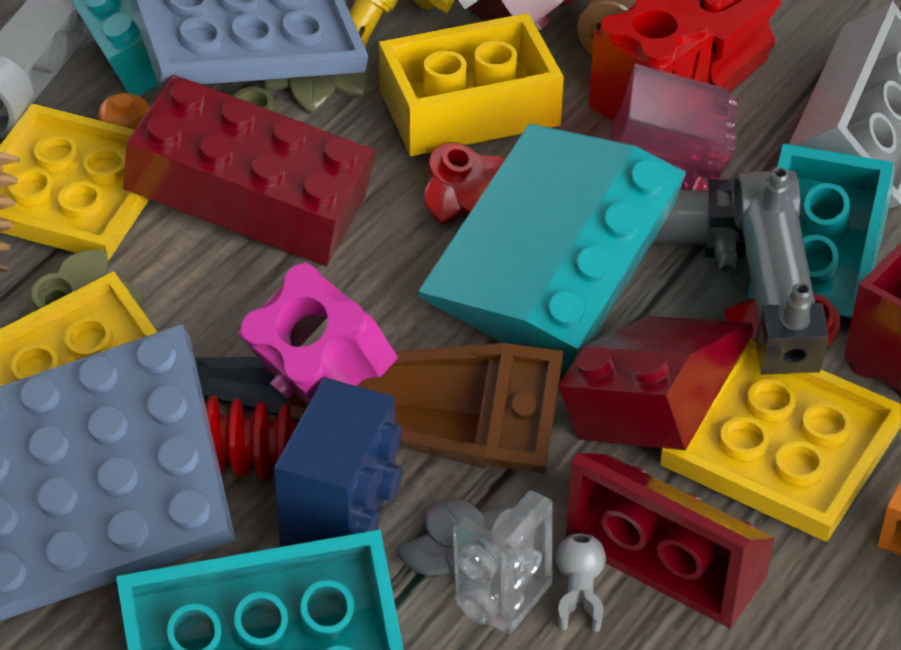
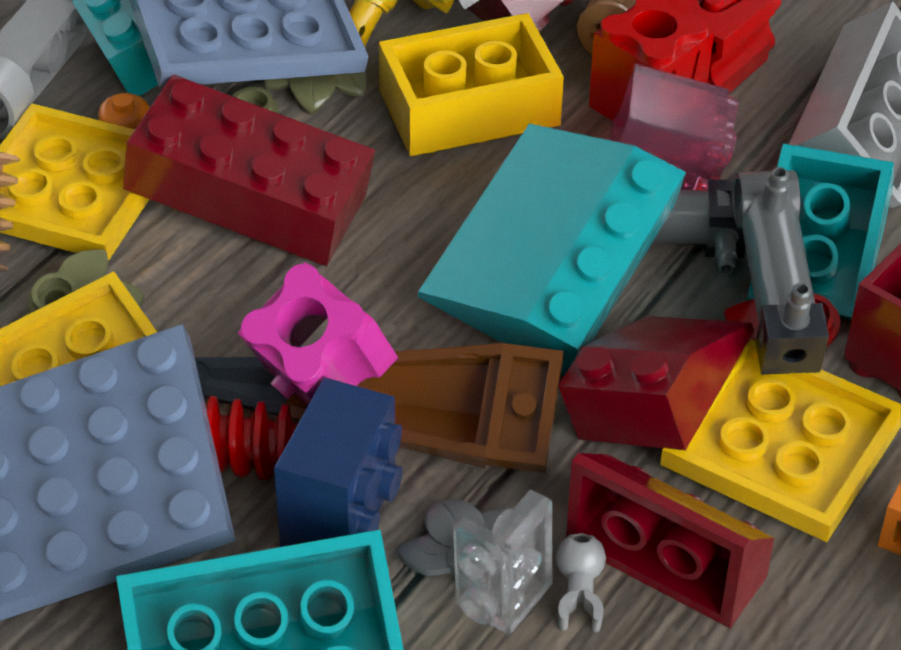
red plate [424,142,505,224] -> none

